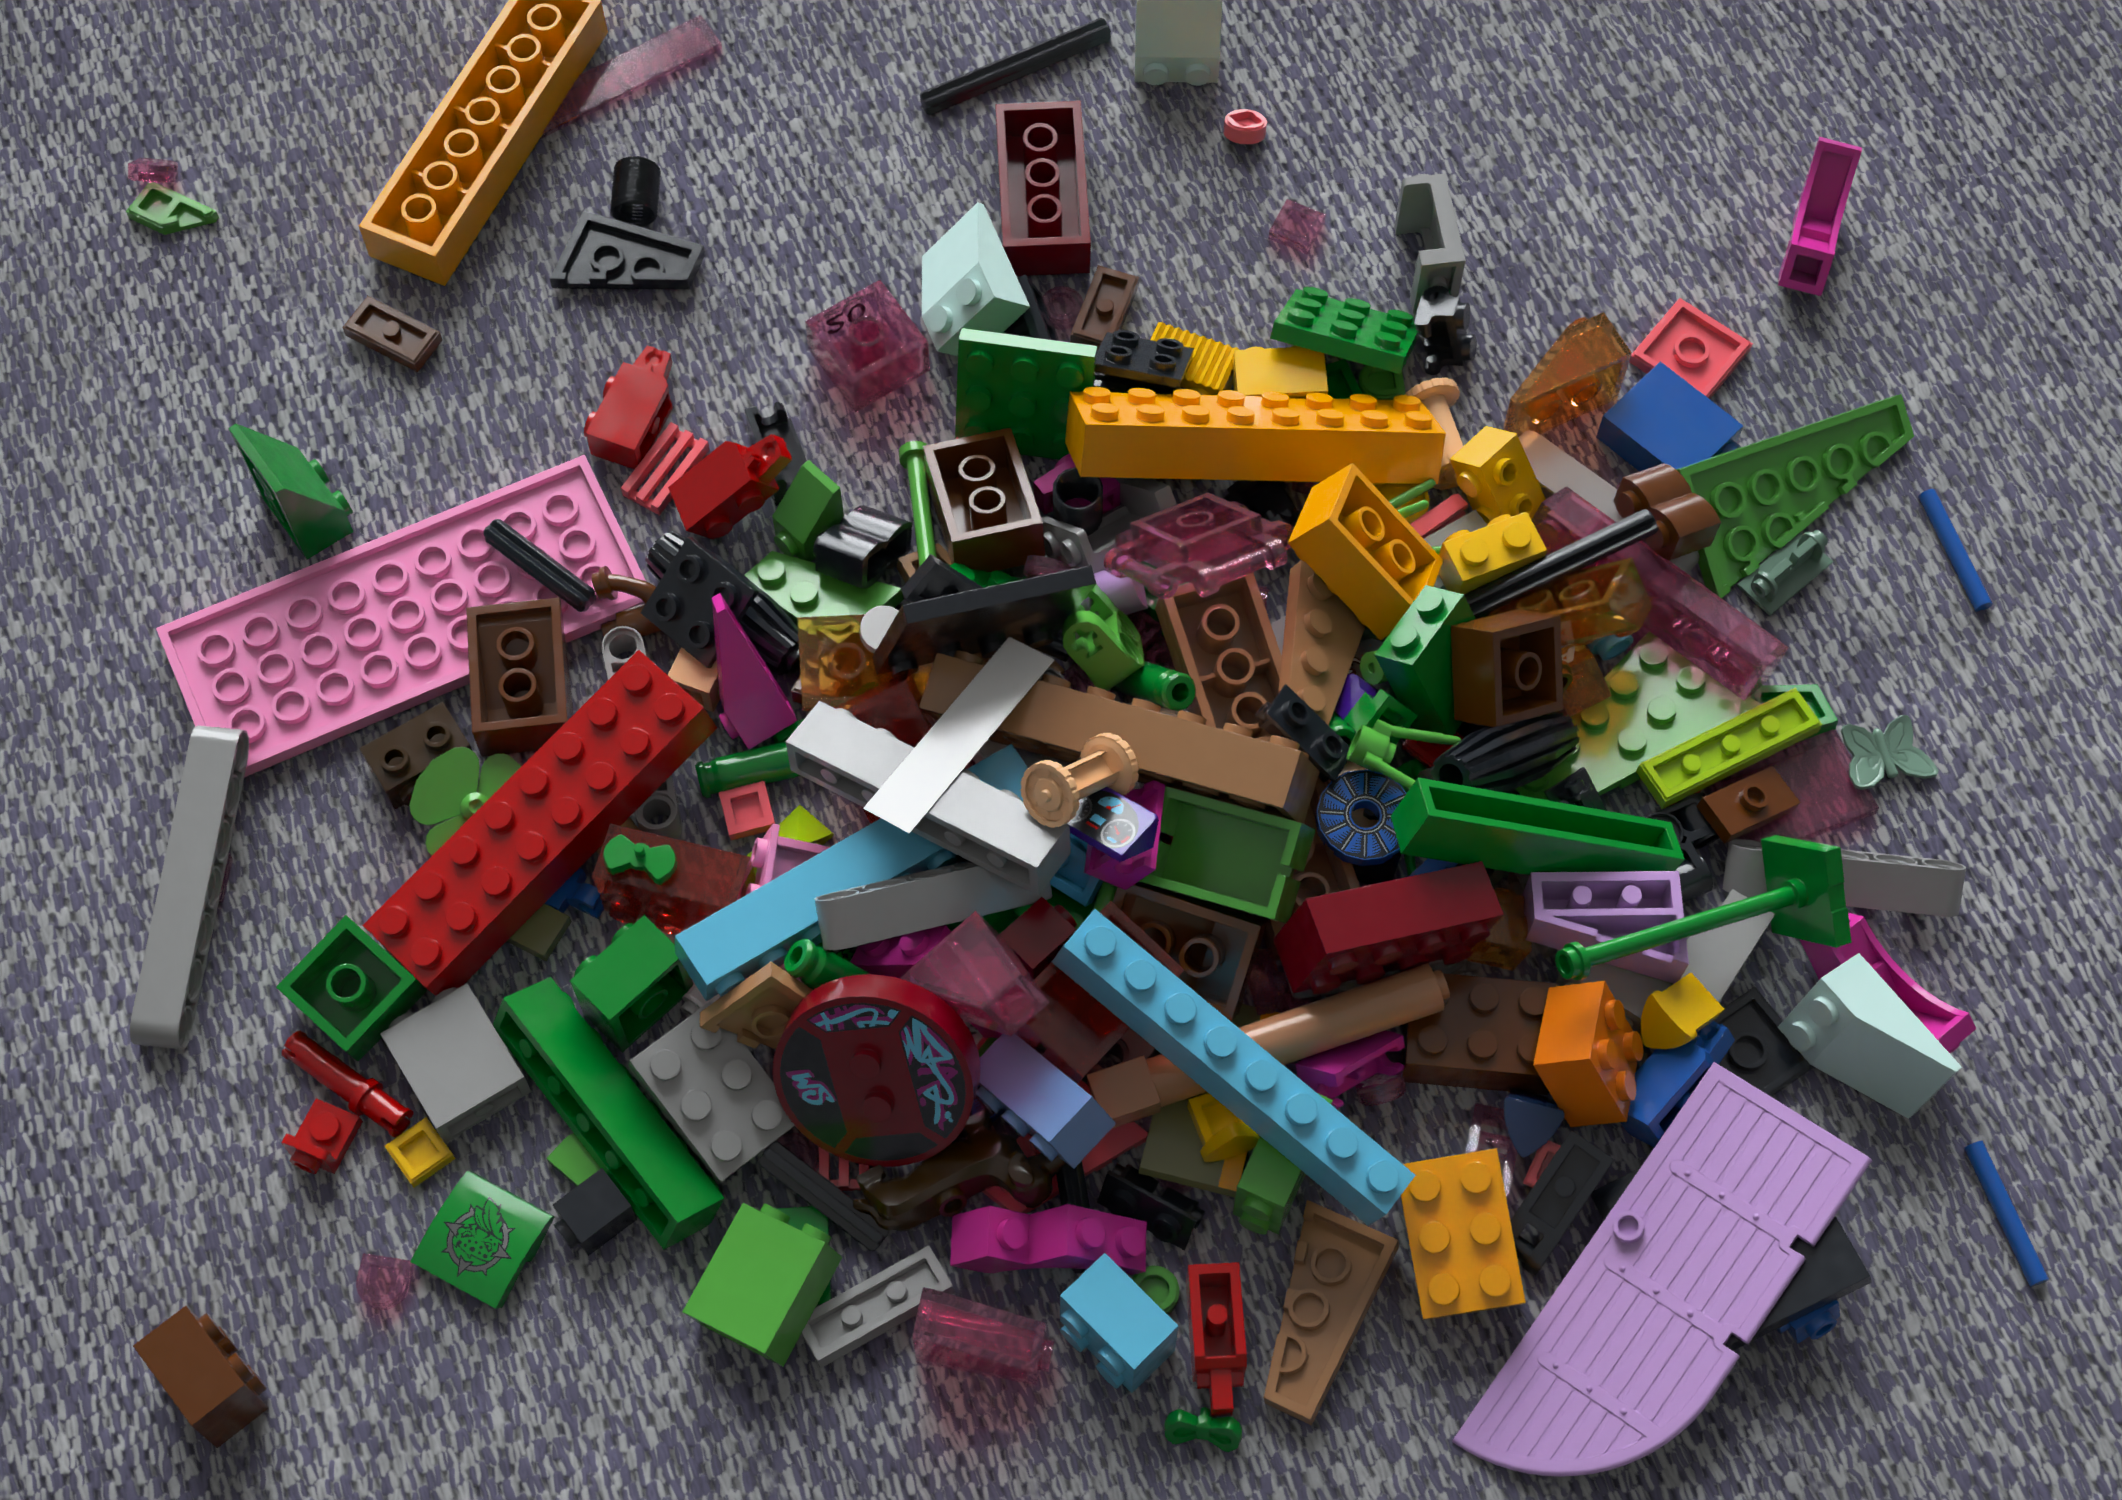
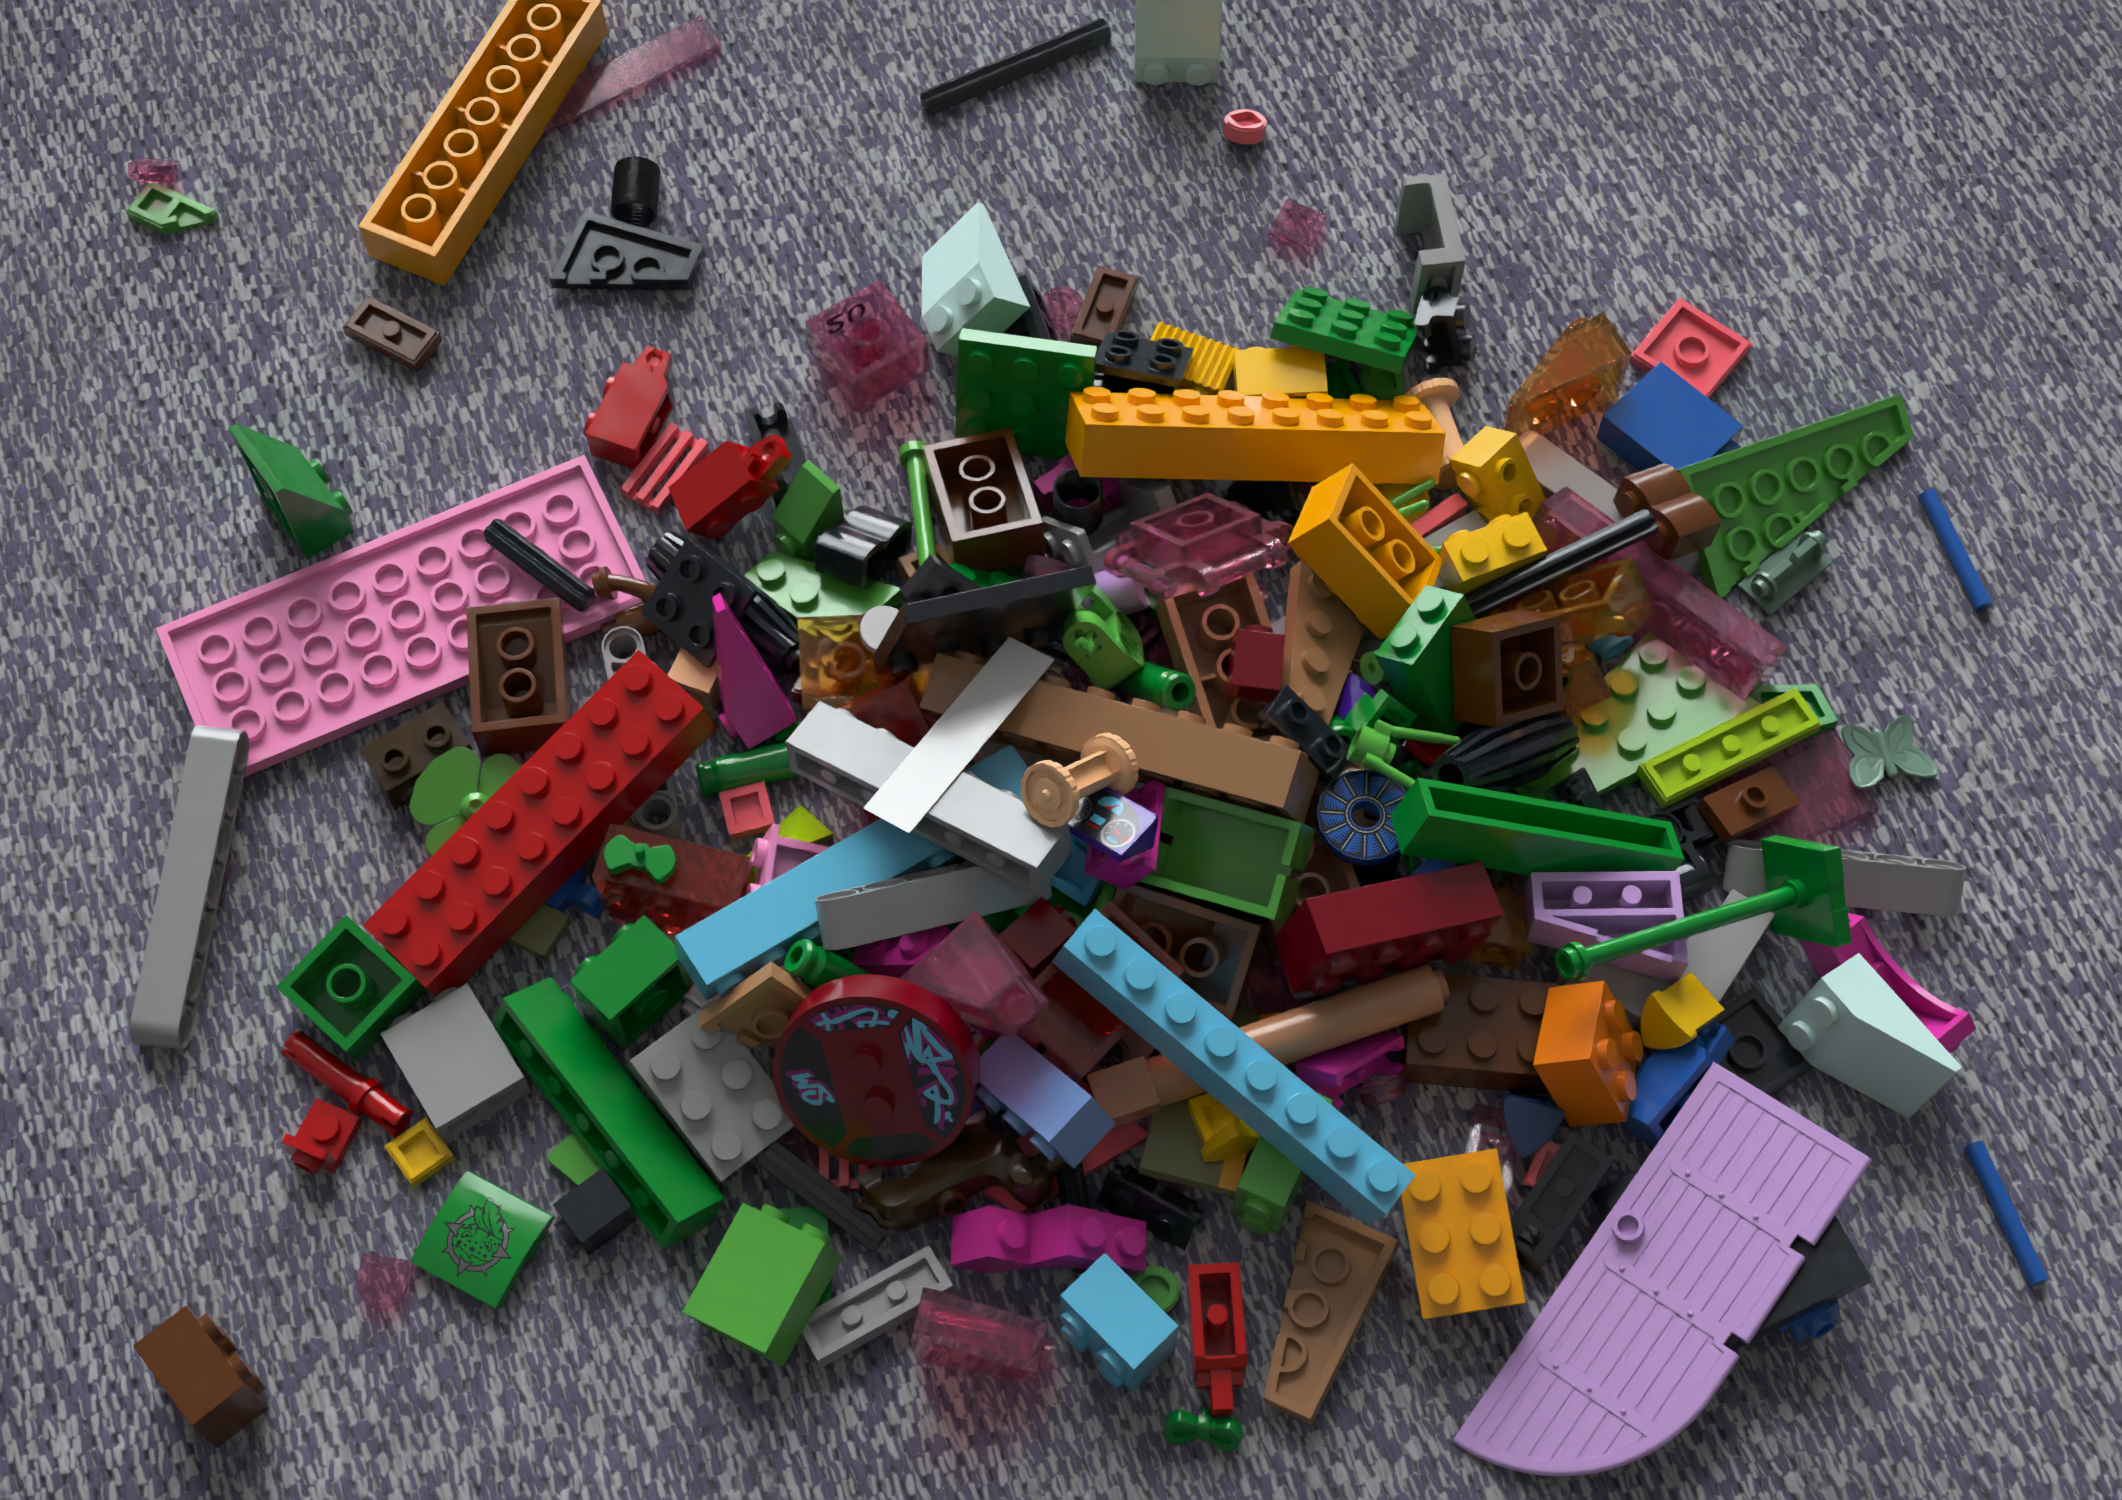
dark red brick [995,100,1091,276] -> none
dark pink arch [1778,137,1862,296] -> none
none -> dark red brick [1226,625,1285,703]

